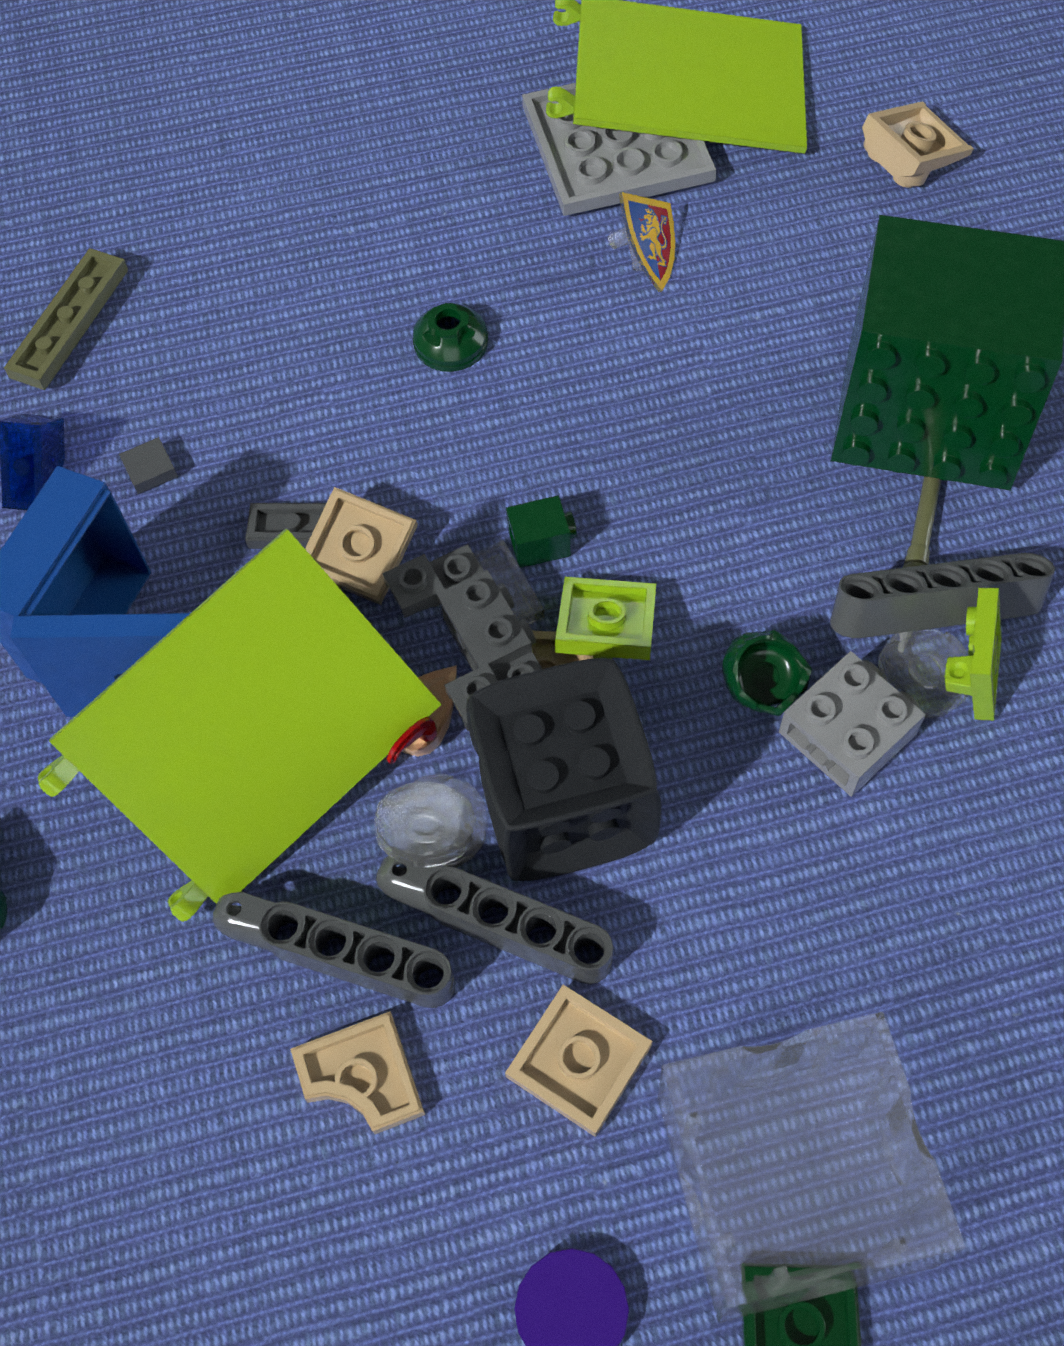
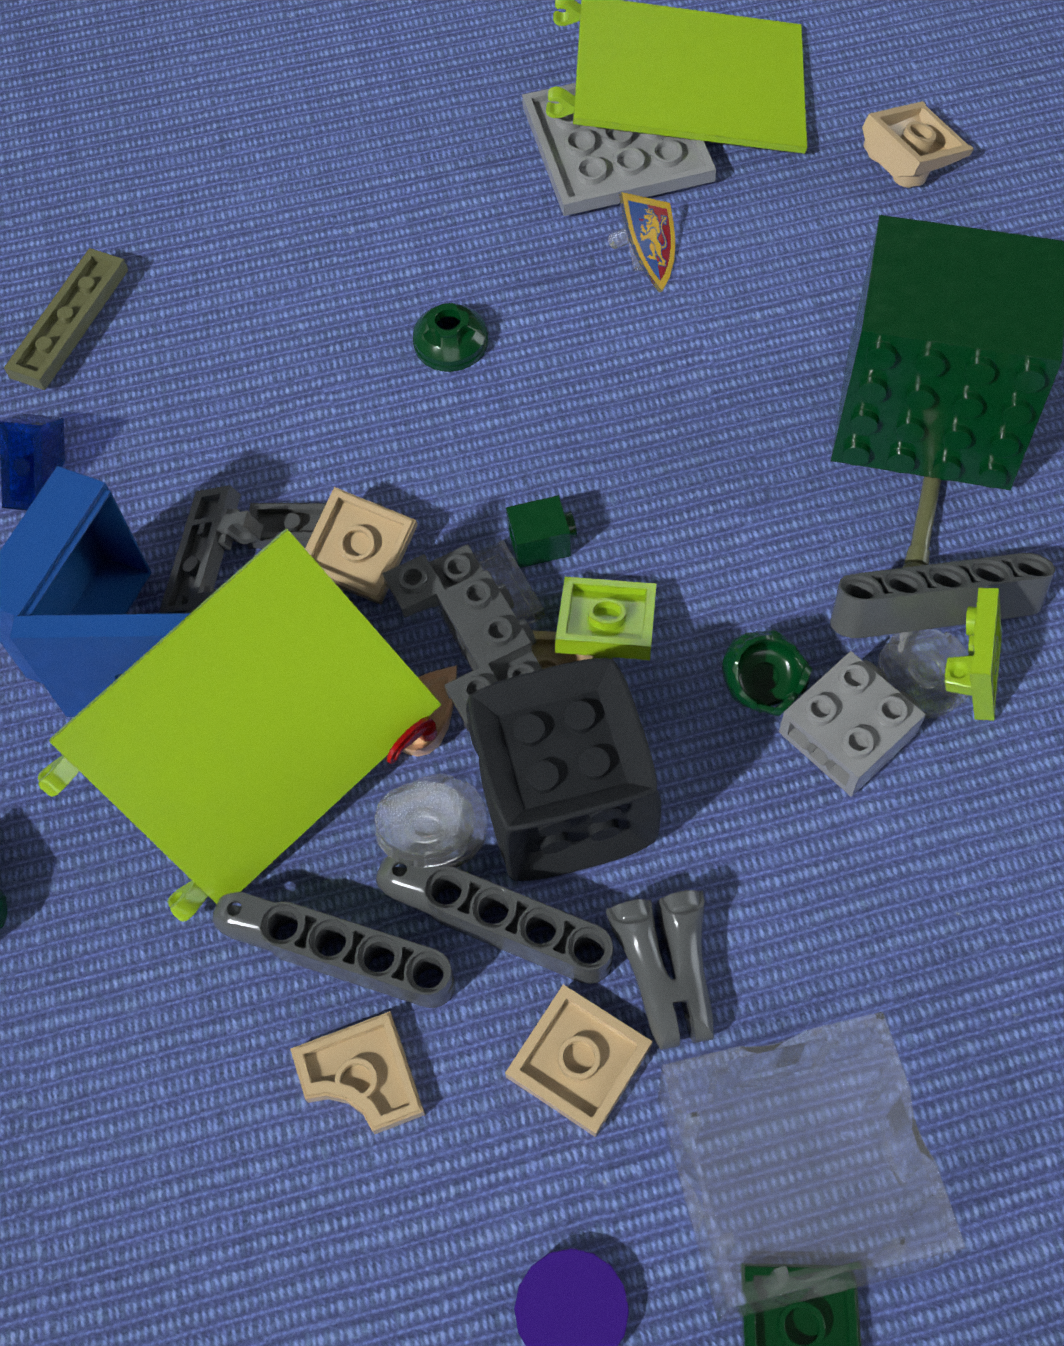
dark grey tile [119,437,178,494] -> none
none -> dark grey hinge [158,485,264,614]
none -> dark grey piece [606,890,714,1050]

